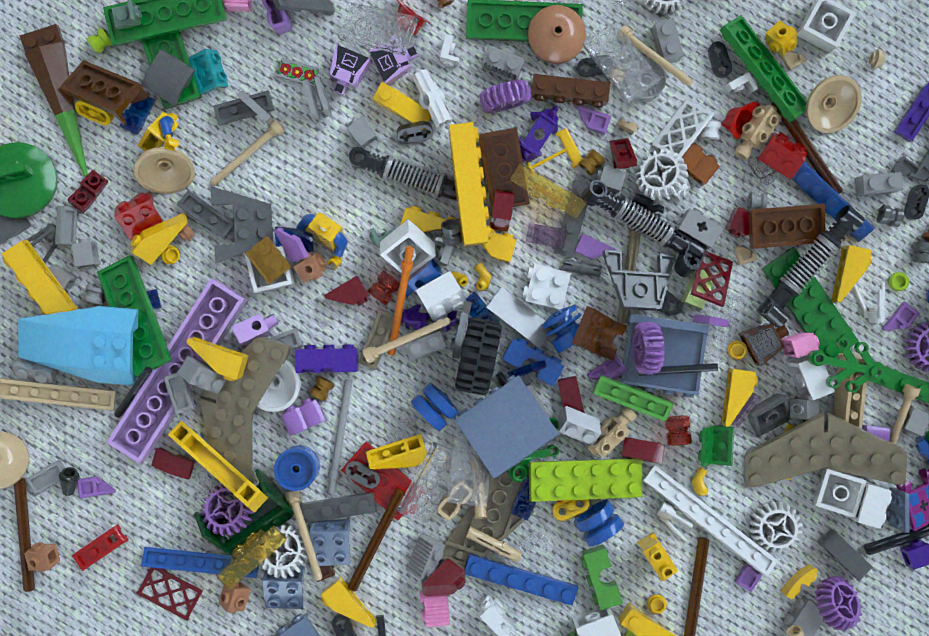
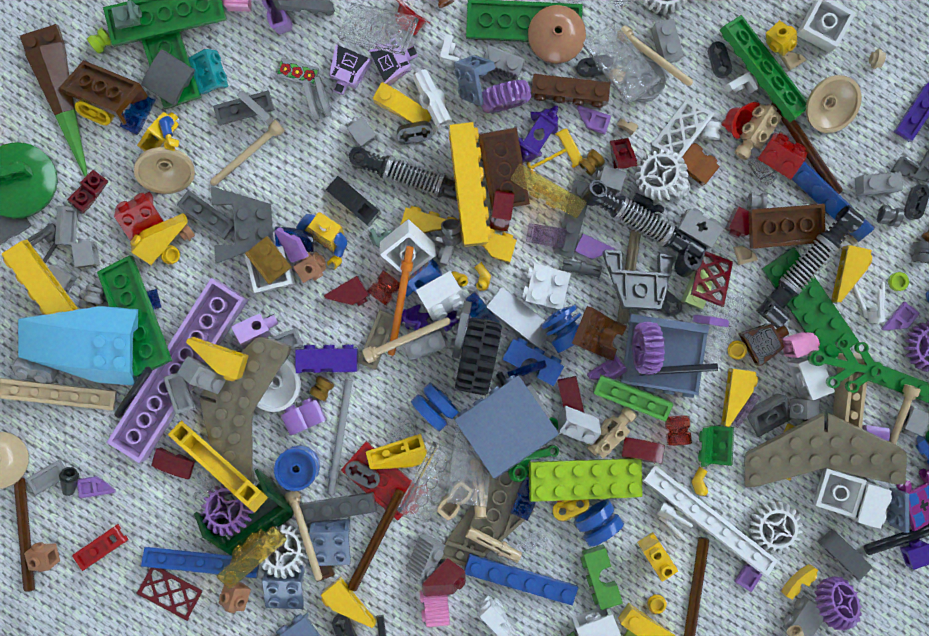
none -> black slope [326,176,381,227]
none -> sand blue bracket [454,55,495,106]

